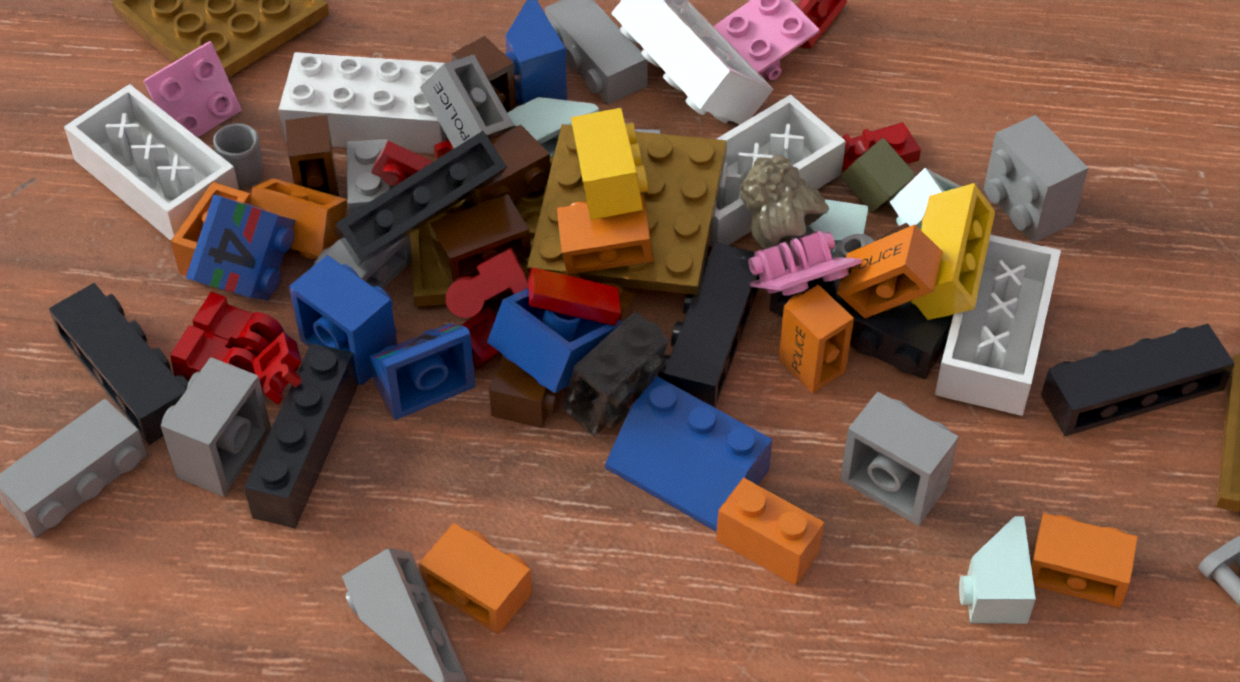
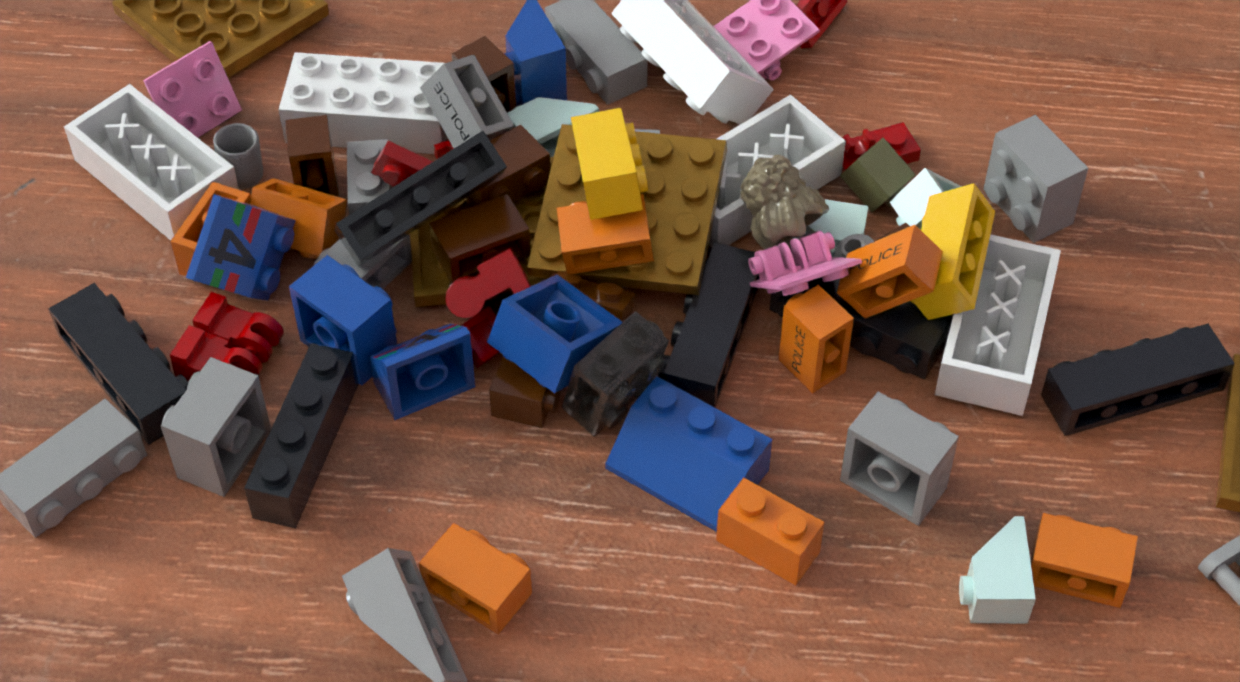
red plate [252,331,302,405] -> none
red tile [528,267,621,326] -> none

